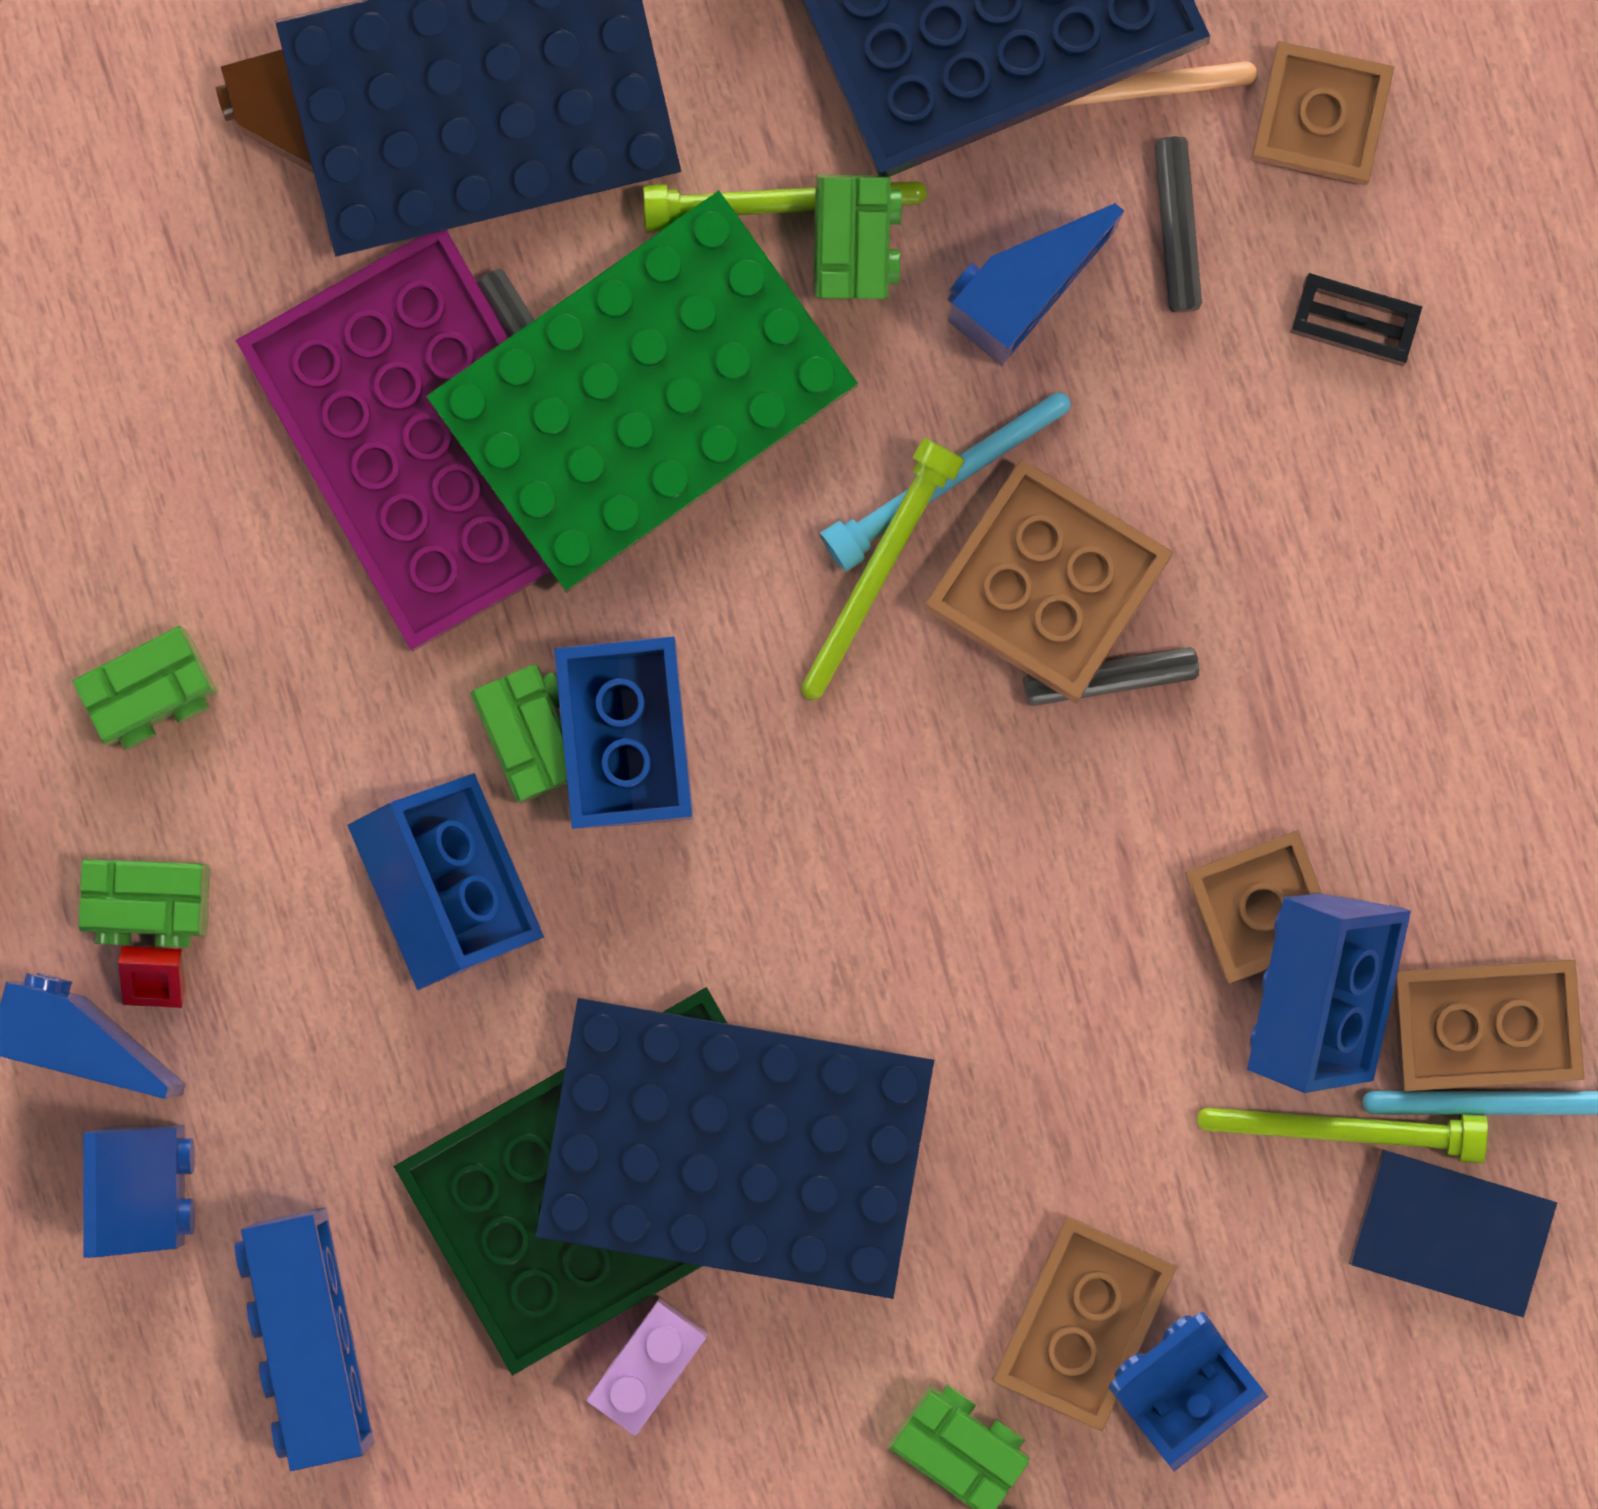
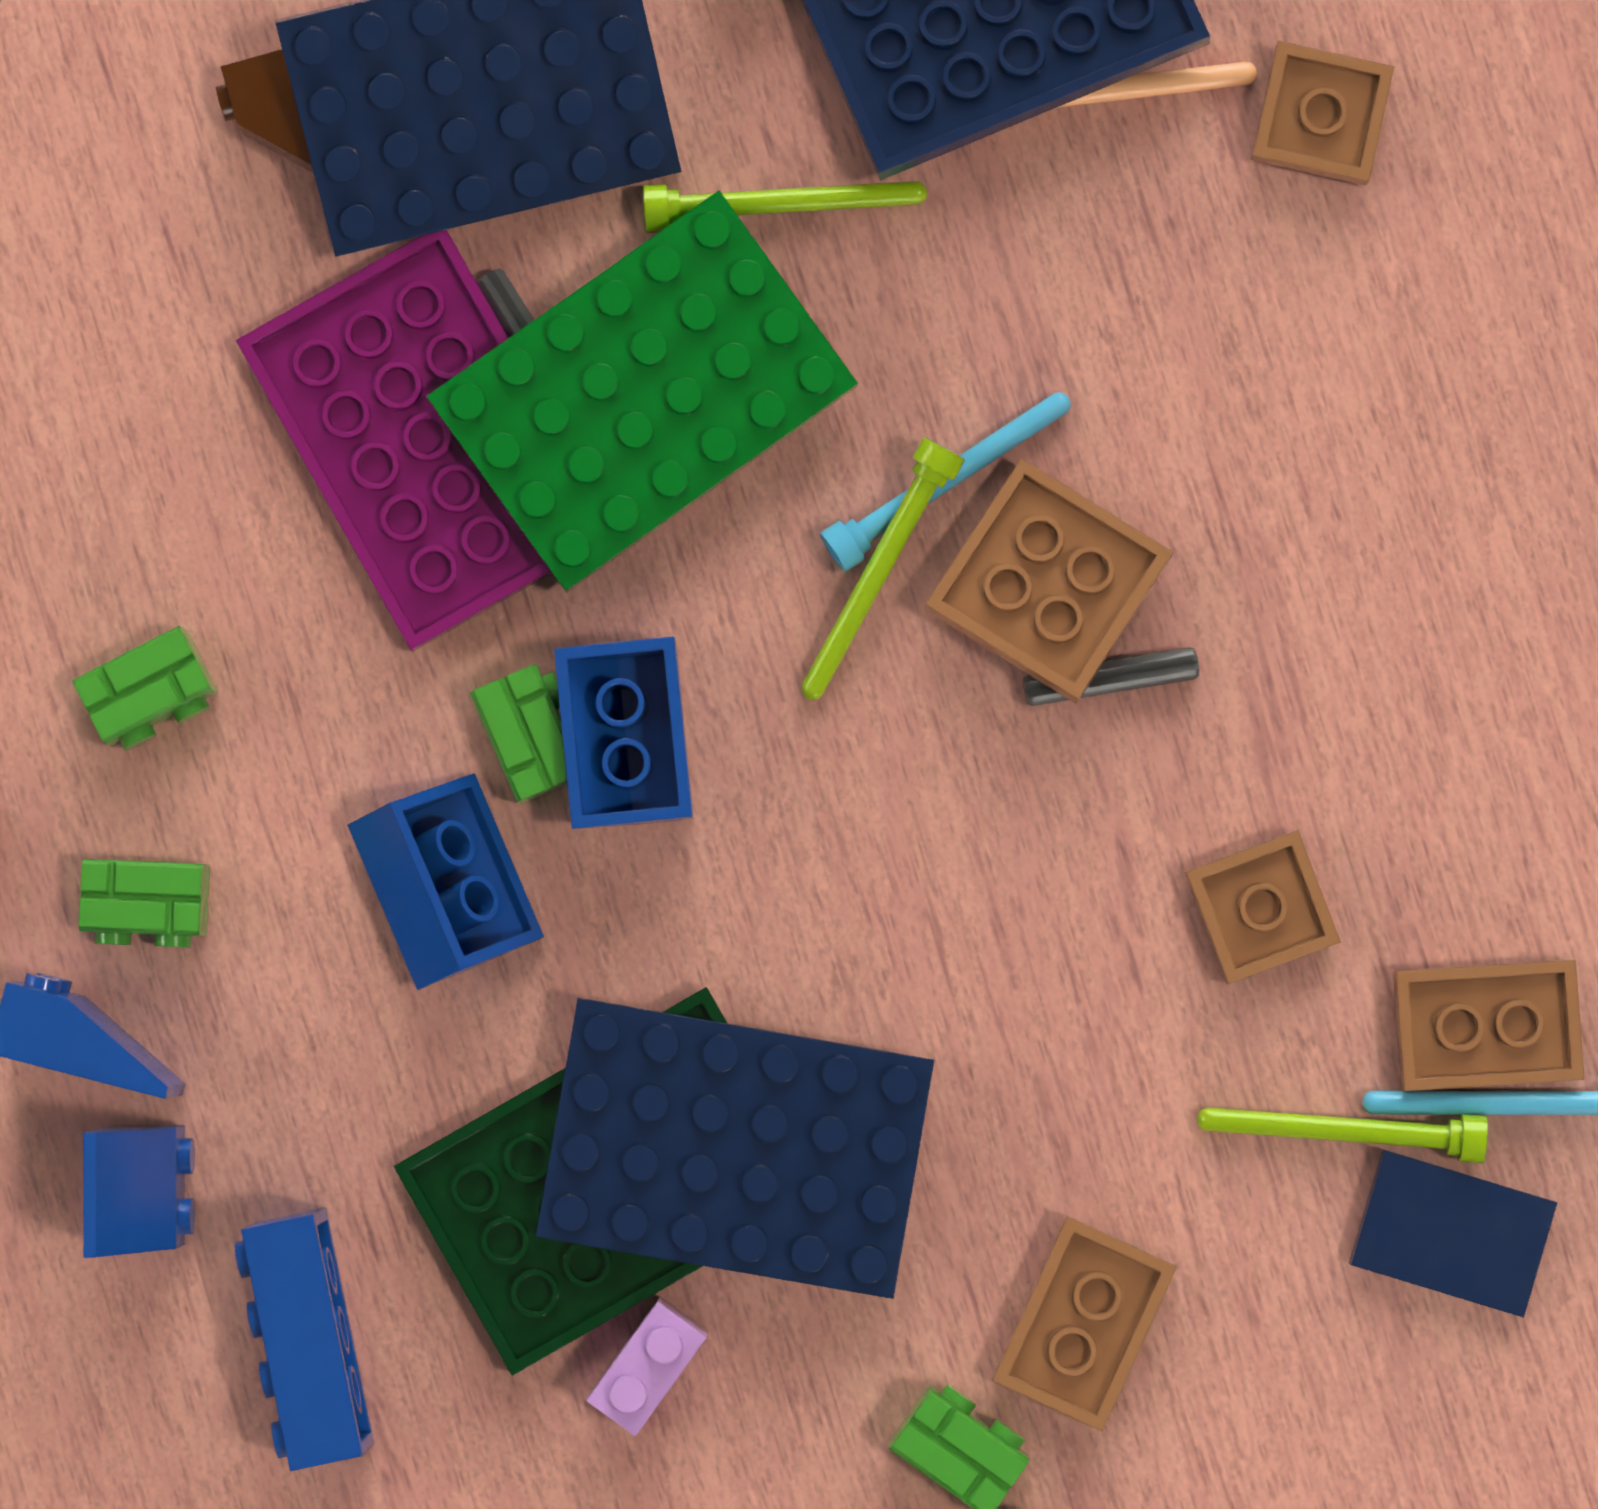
red plate [118,946,185,1008] -> none
bright green brick [813,174,902,299] -> none
blue slope [947,203,1124,366] -> none
blue bracket [1108,1312,1268,1472] -> none
dark grey axle [1155,136,1202,313] -> none
blue slope [1247,893,1411,1093] -> none
black tile [1289,273,1423,366] -> none

